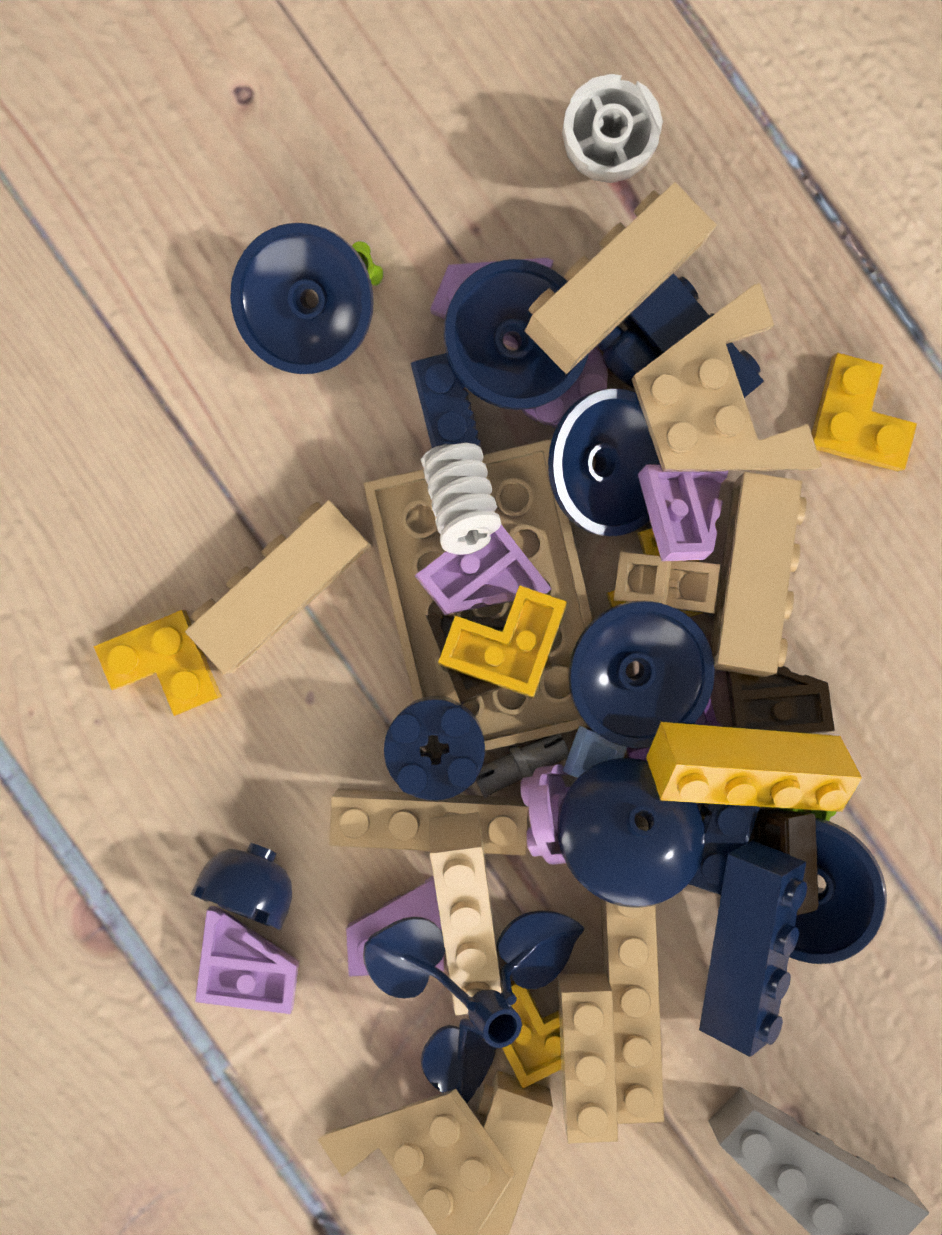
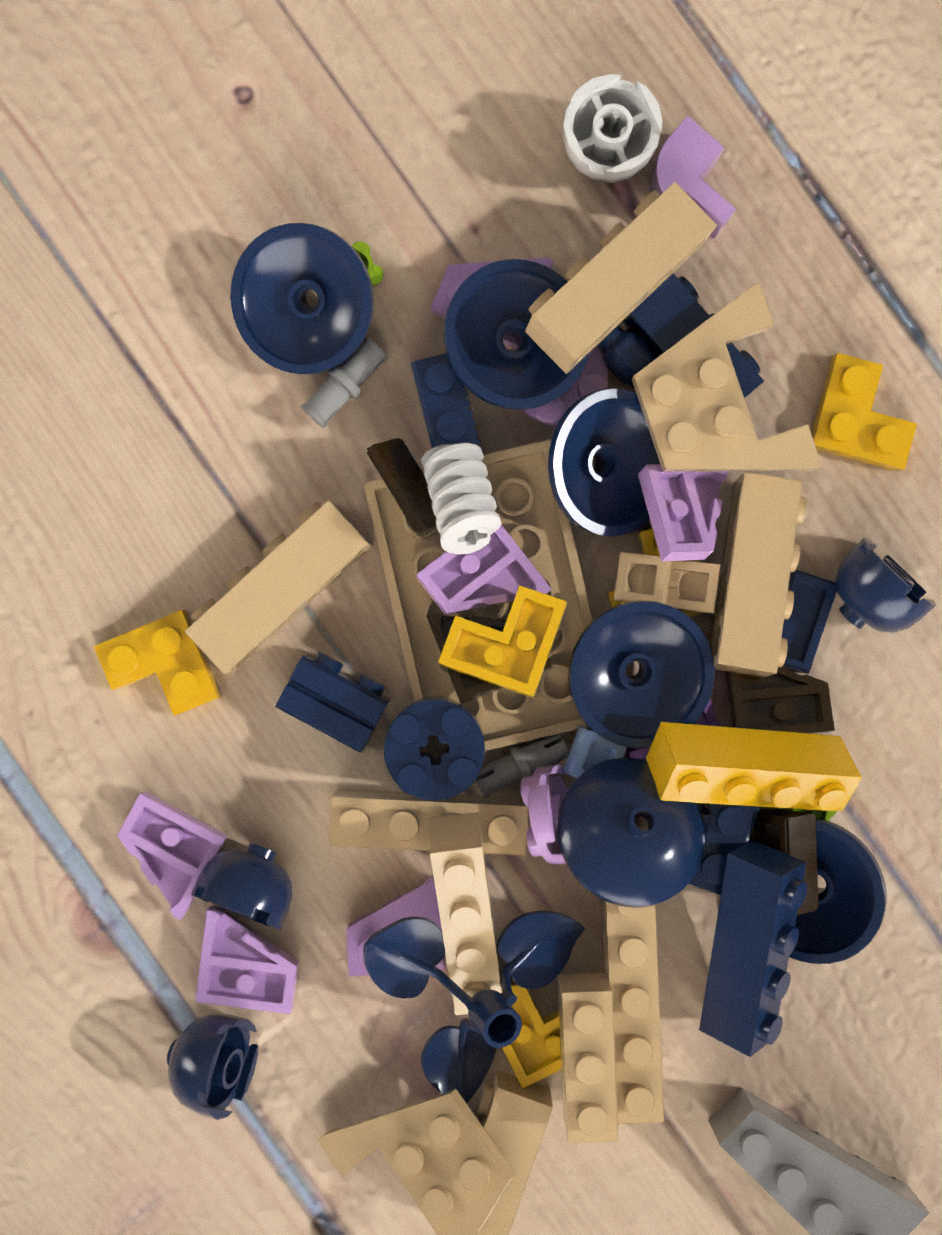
none -> lavender wing [117,791,228,921]
none -> dark blue cylinder [167,1014,258,1120]
none -> dark blue brick [275,651,391,753]
none -> light grey pin [301,337,388,428]
none -> dark brown slope [366,438,437,537]
none -> lavender brick [650,116,736,239]
none -> dark blue tile [782,569,837,674]
none -> dark blue cylinder [835,538,936,633]

